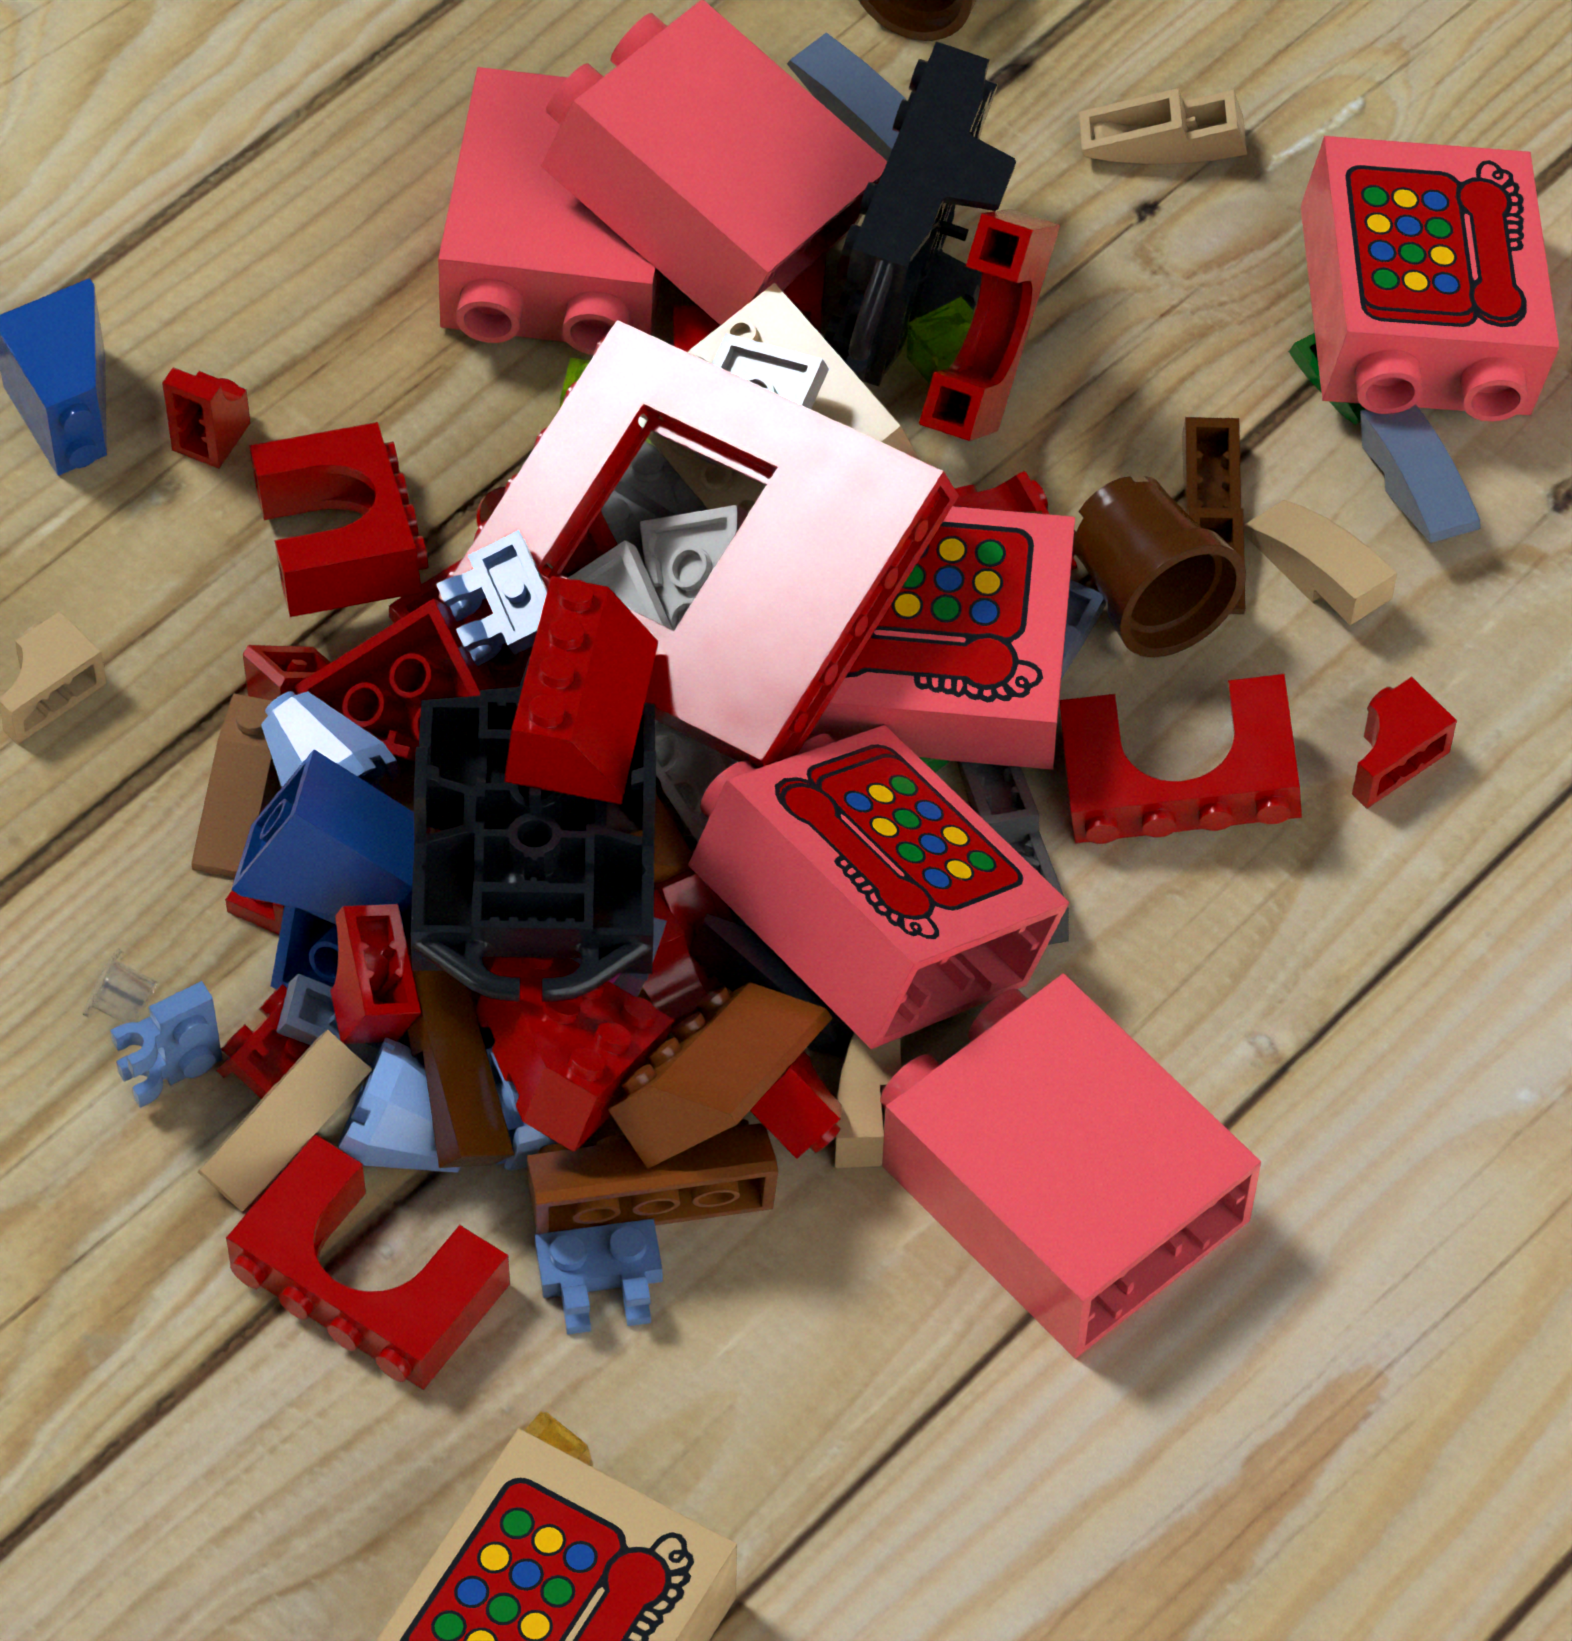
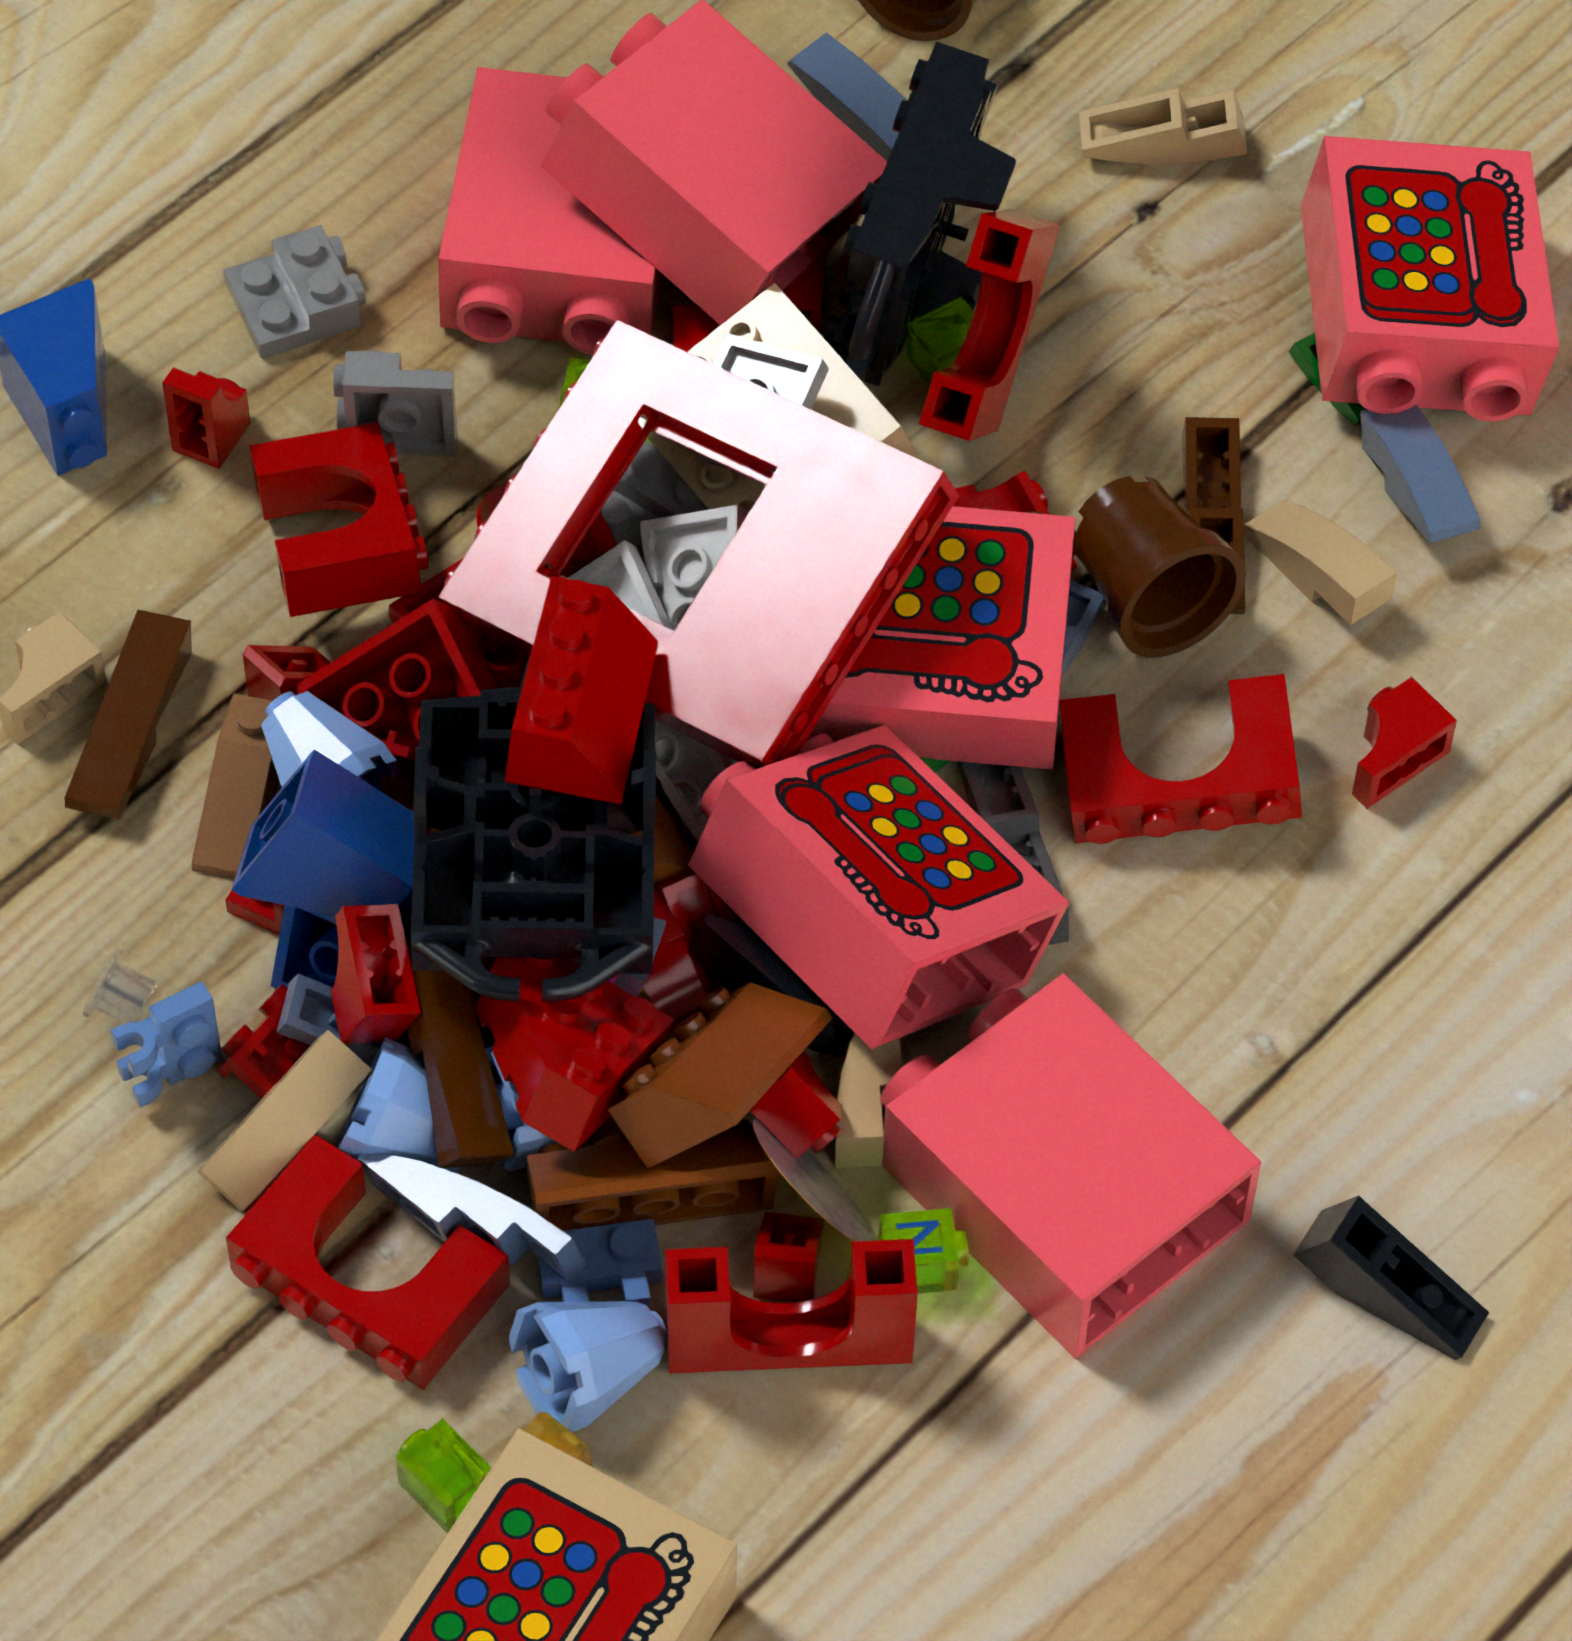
plate [436,530,547,666] -> none
none -> reddish brown slope [64,609,192,820]
none -> light grey plate [223,225,366,359]
none -> light grey plate [333,350,458,457]
none -> slope [357,1153,587,1282]
none -> clear neon green brick [395,1418,492,1533]
none -> light blue cone [509,1301,667,1434]
none -> red arch [665,1239,918,1374]
none -> flat silver sticker [752,1118,876,1241]
none -> red slope [753,1212,824,1302]
none -> clear neon green brick [878,1208,969,1293]
none -> black slope [1293,1195,1489,1360]

